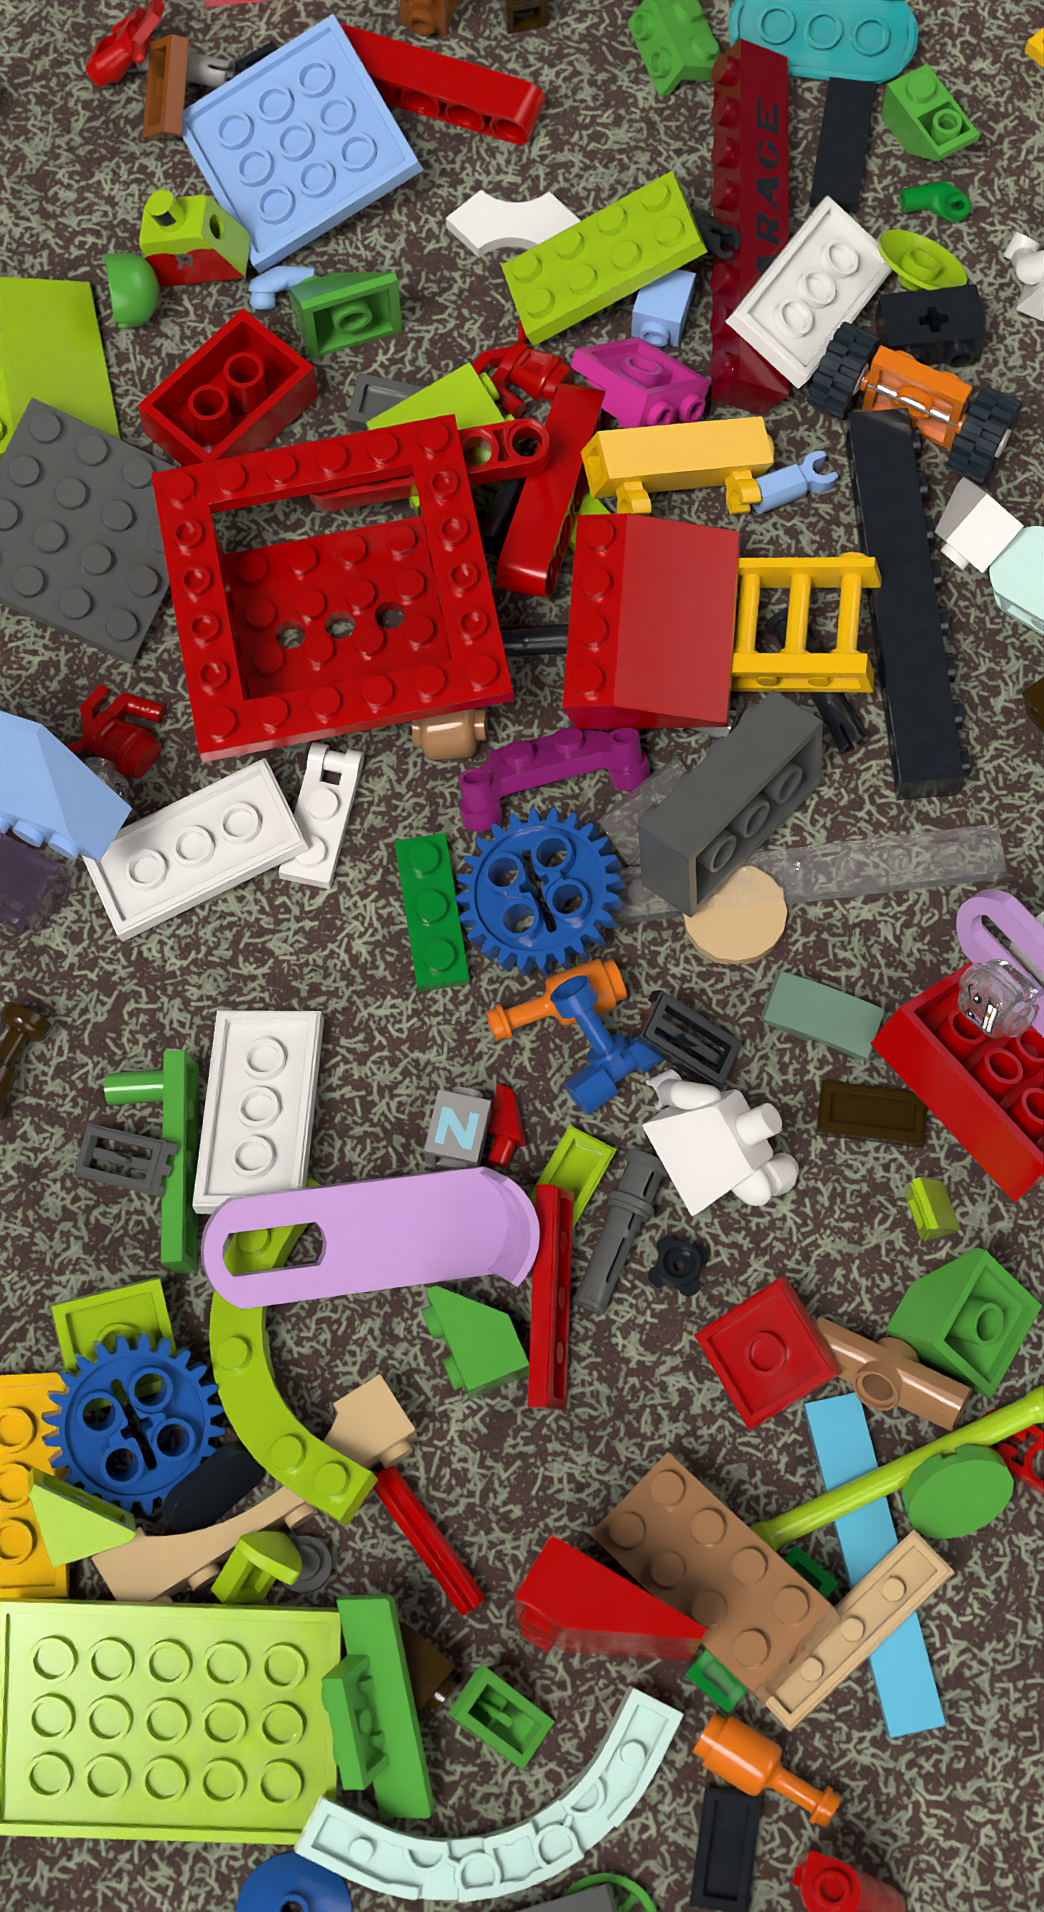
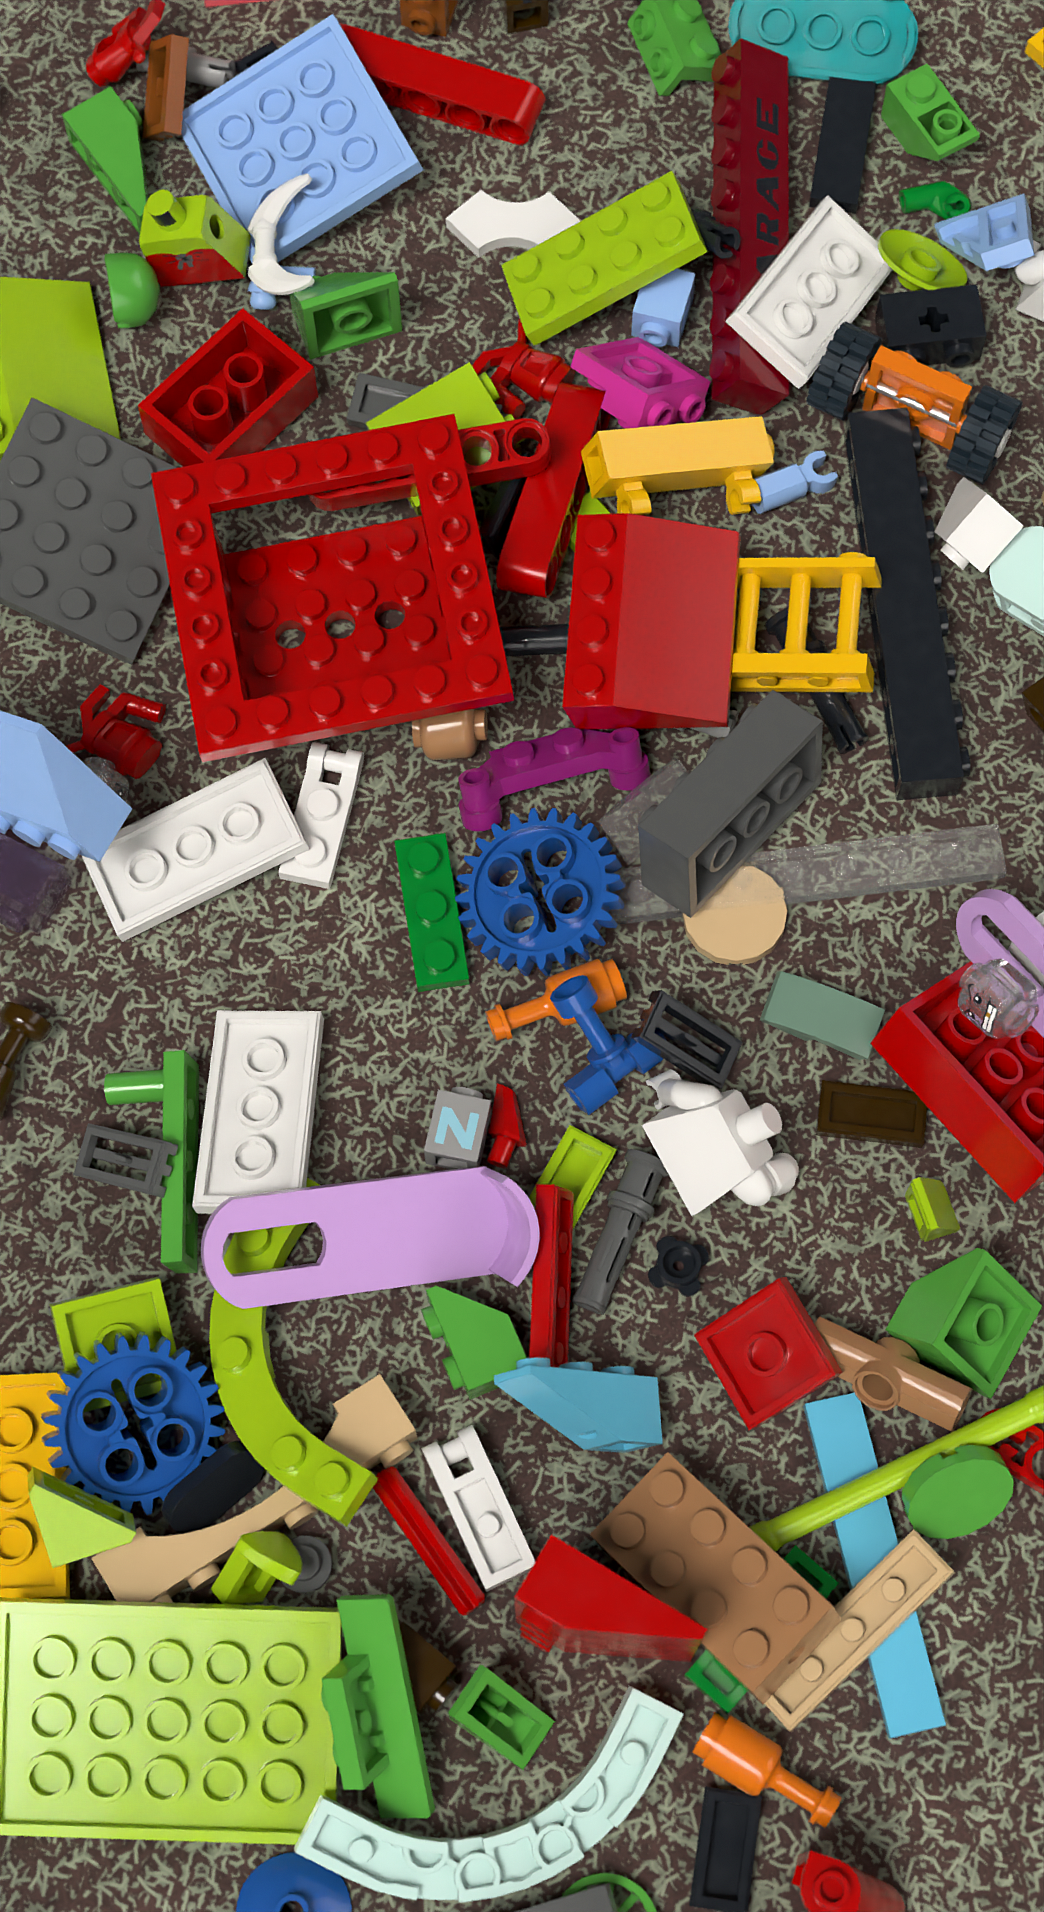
none -> bright green slope [62,86,149,235]
none -> white piece [247,174,315,295]
none -> white plate [421,1425,535,1592]
none -> medium azure slope [494,1358,663,1453]
none -> light blue wing [934,193,1034,271]

